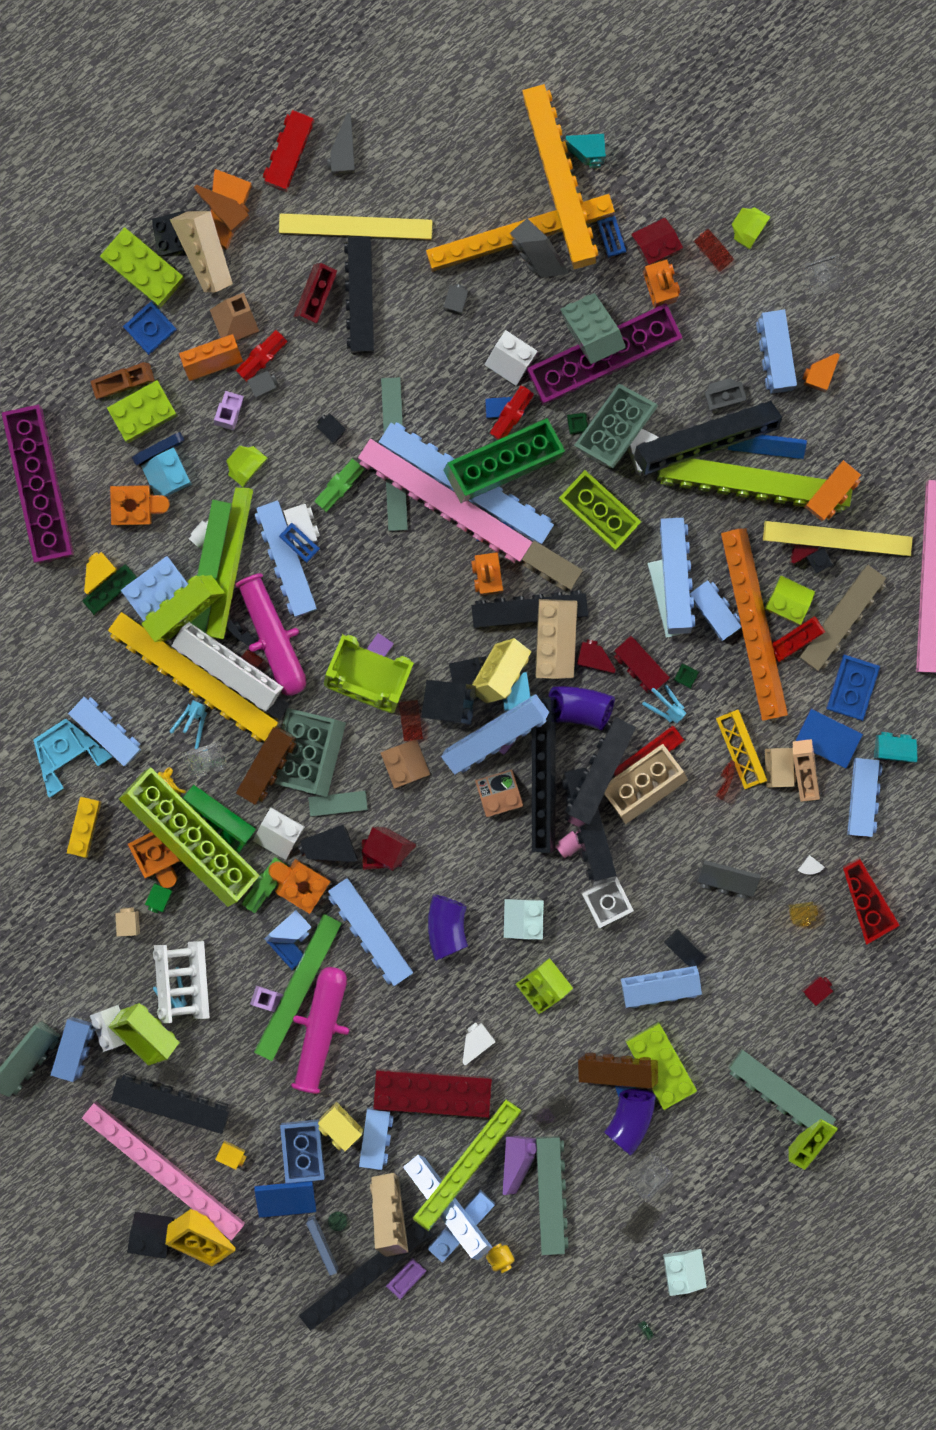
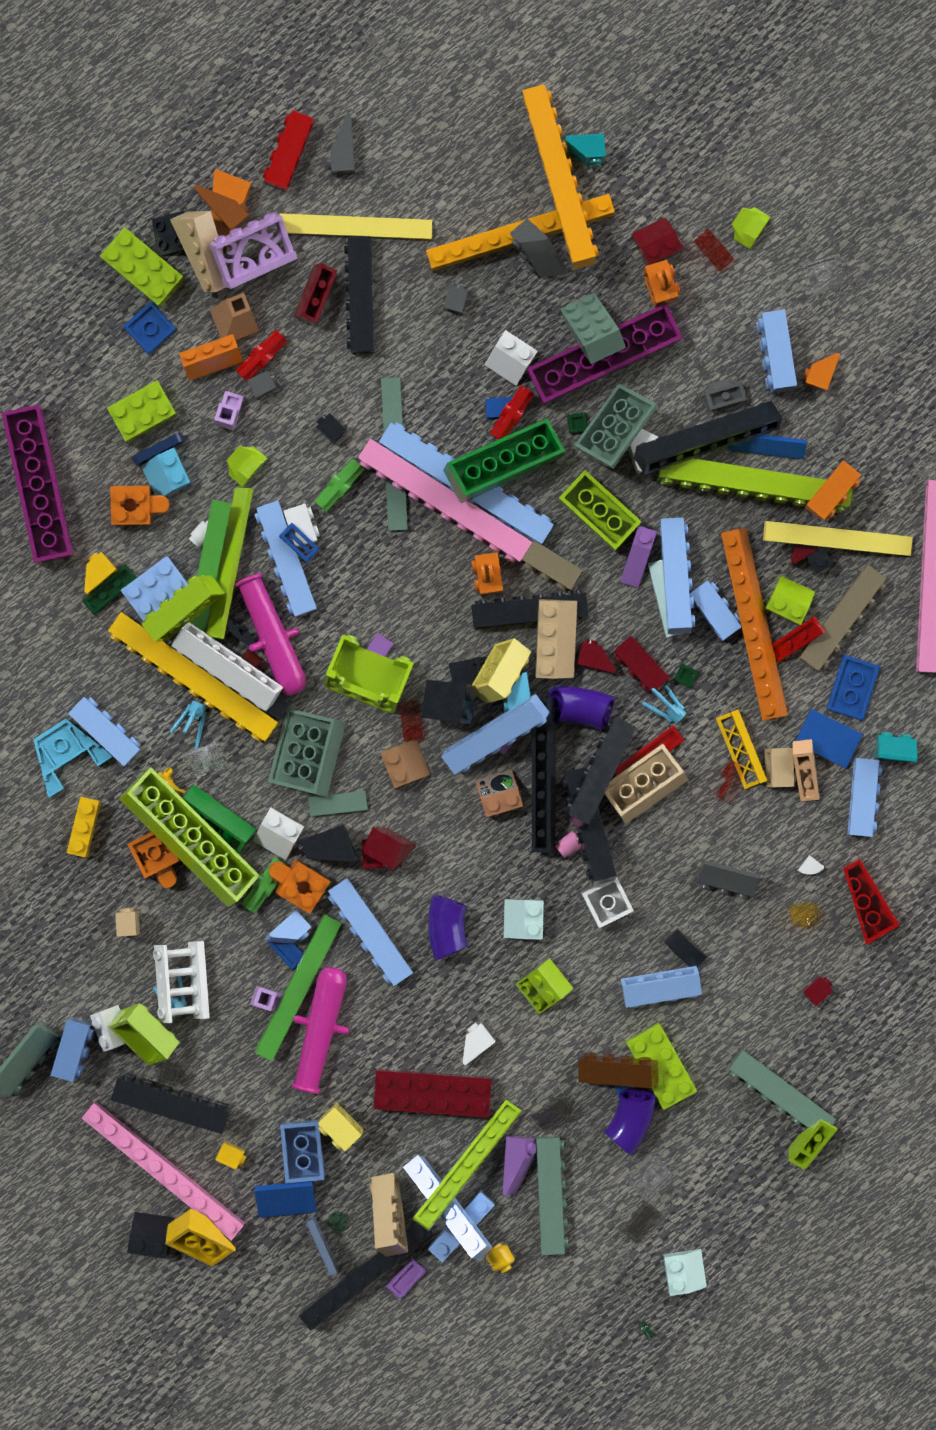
dark orange slope [90,362,155,399] -> none
green brick [145,883,173,914] -> none
reddish brown brick [236,726,296,805] -> none
light blue brick [359,1108,393,1170] -> none
blue tile [597,215,626,258] -> none
none -> lavender fence [209,213,298,289]
none -> medium lavender slope [620,526,657,588]

